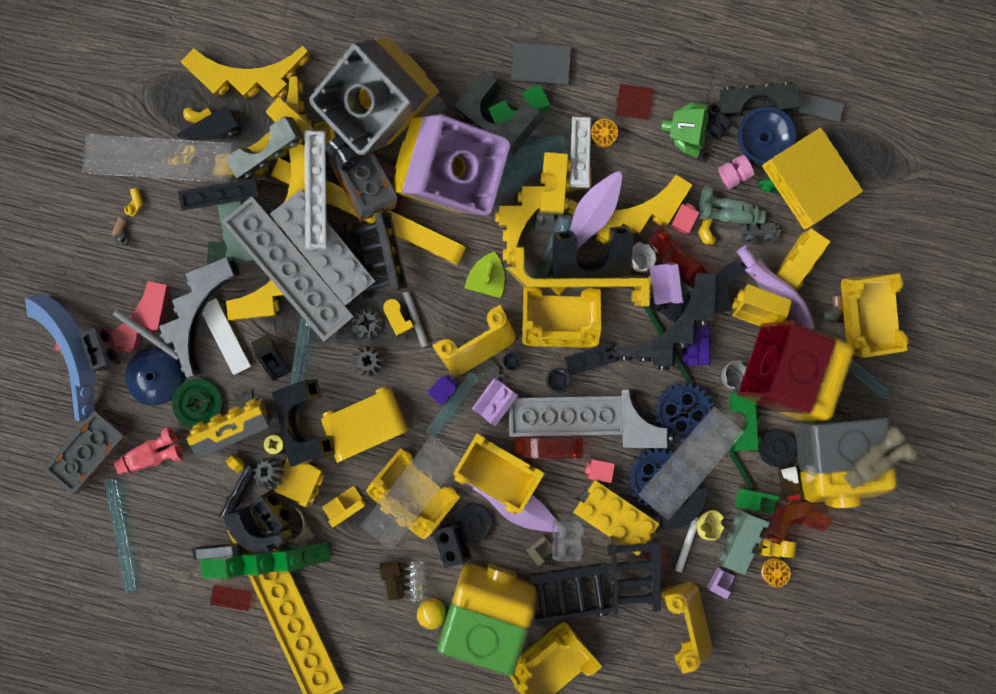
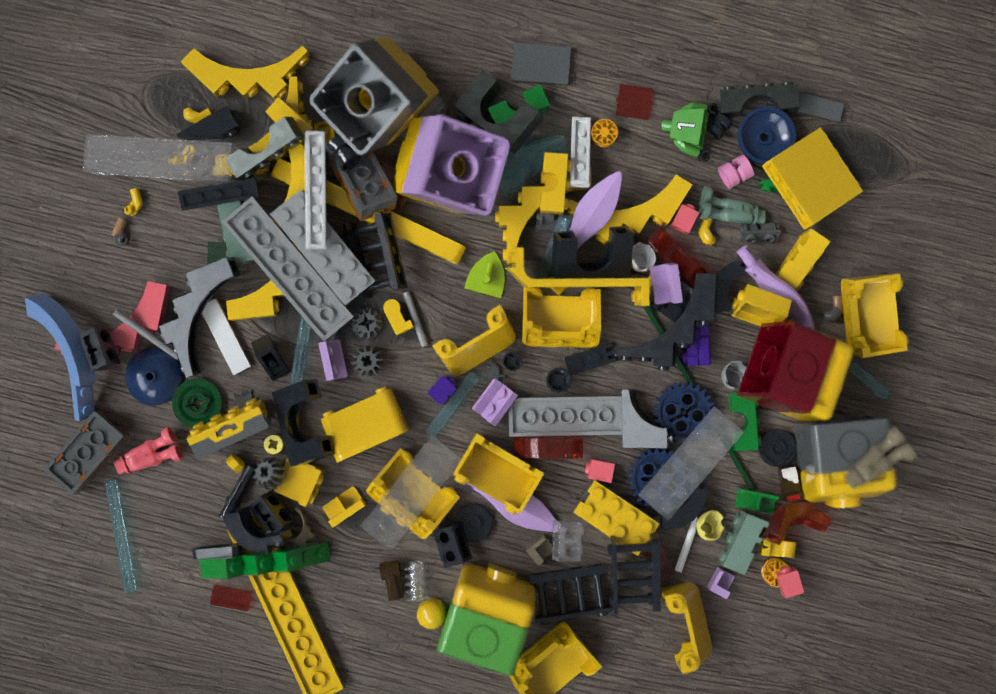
none -> lavender bracket [318,340,348,381]
none -> coral brick [775,566,804,598]

